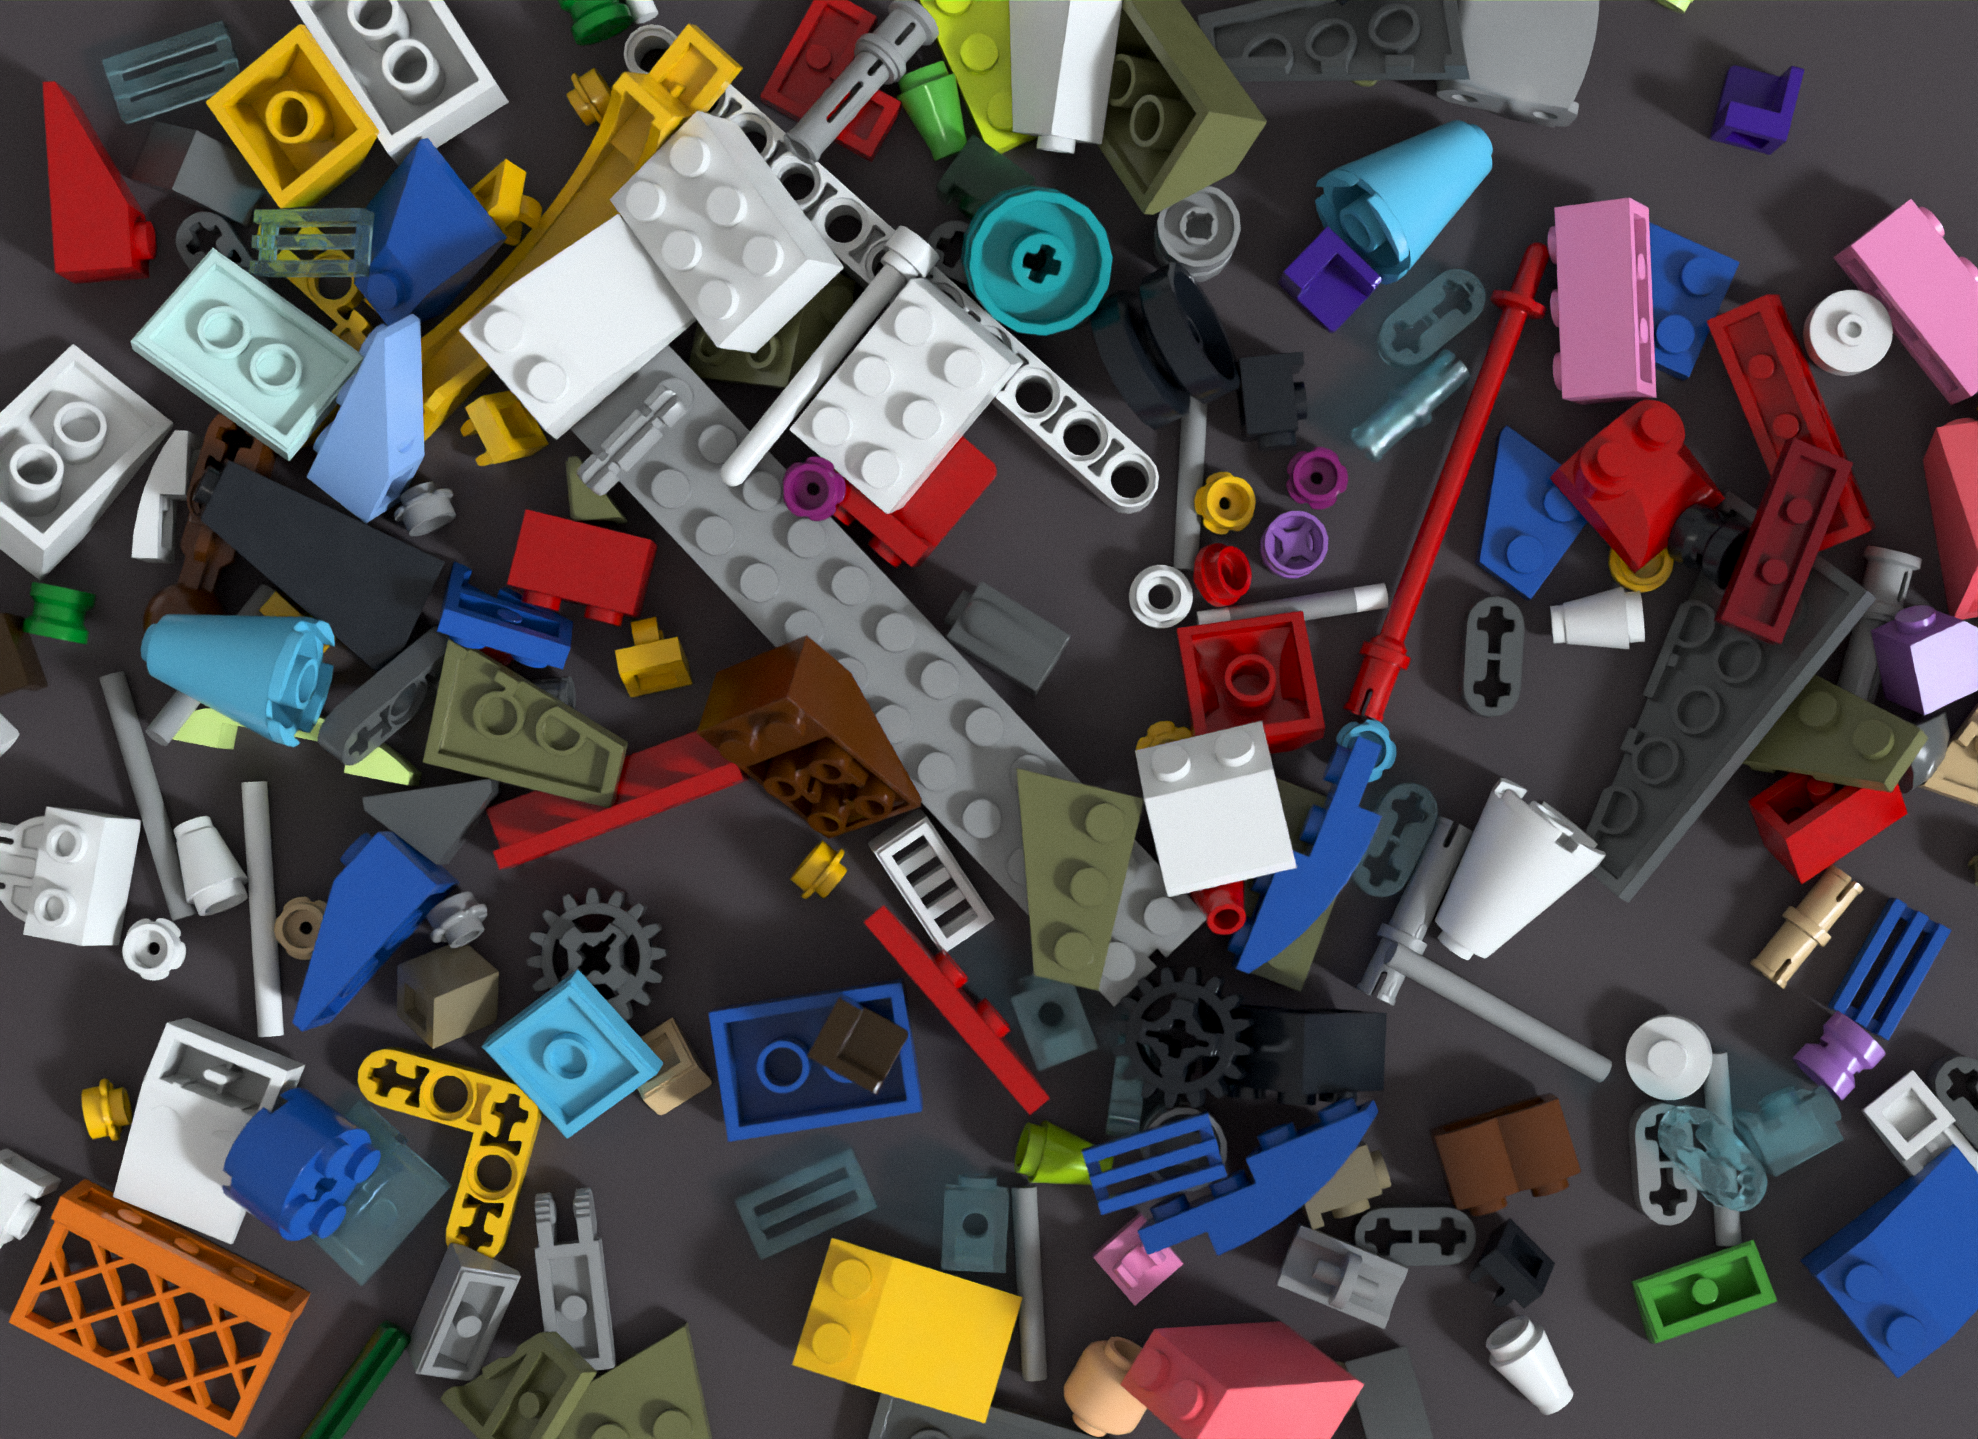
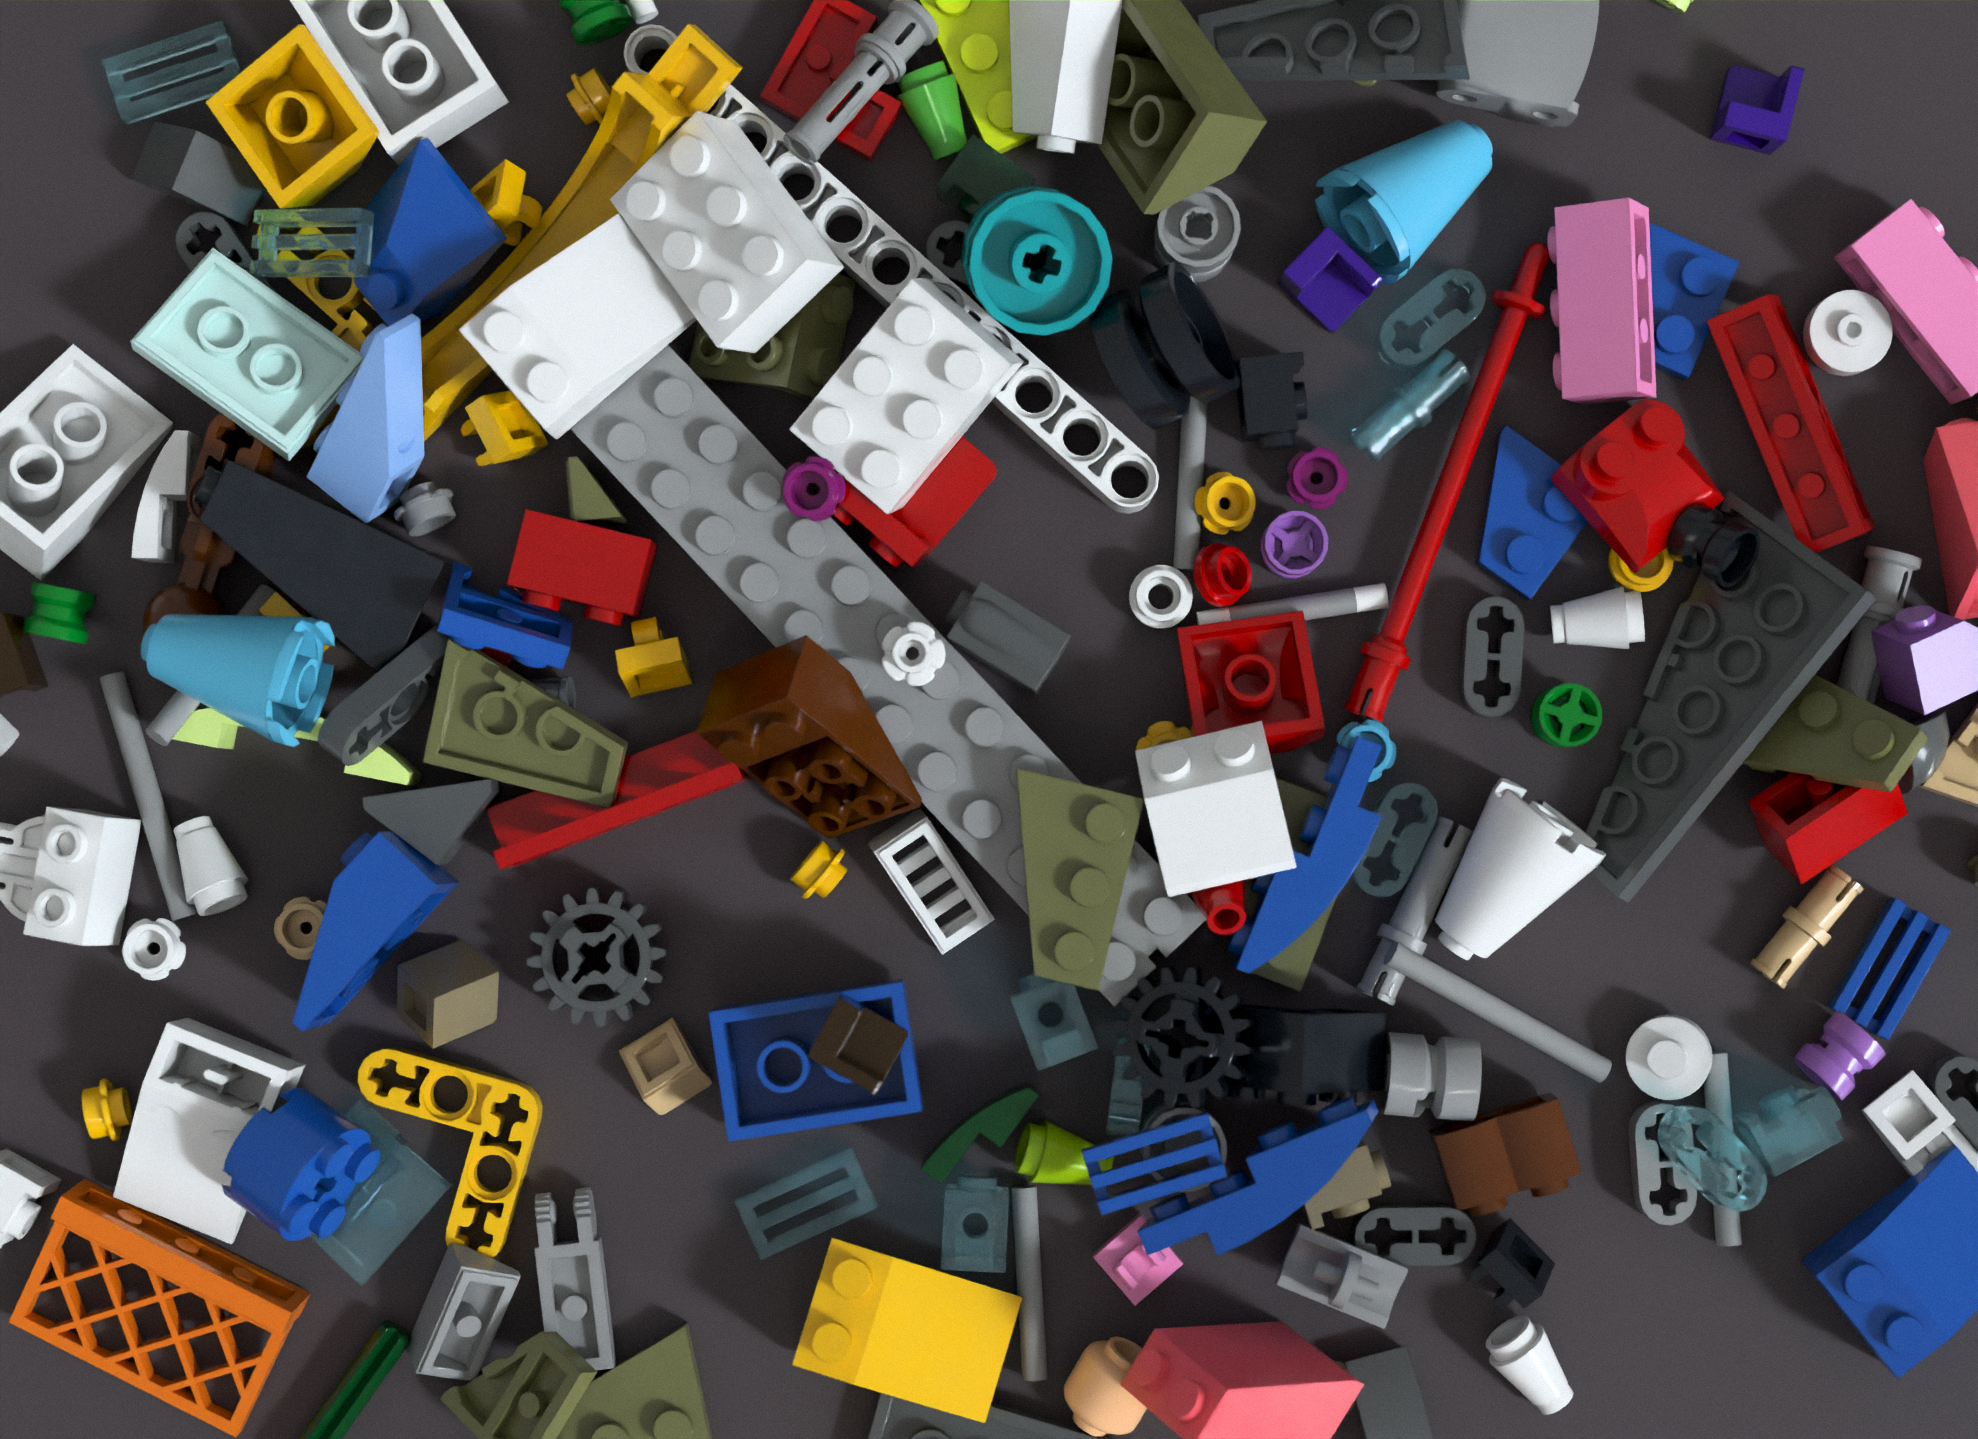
red slope [42,81,157,284] -> none
white bar [241,781,284,1037] -> none
light grey plate [427,892,487,948] -> none
medium azure tile [481,969,663,1139] -> none
light grey axle [577,385,686,496] -> none
white piece [720,226,940,486] -> none
red wing [864,905,1050,1115] -> none
bright green slope [1631,1239,1777,1344] -> none
dark red plate [1714,438,1853,645] -> none
none -> white plate [881,621,946,686]
none -> dark green slope [921,1082,1039,1184]
none -> light grey wheel [1379,1032,1482,1122]
none -> green wheel [1530,683,1603,748]

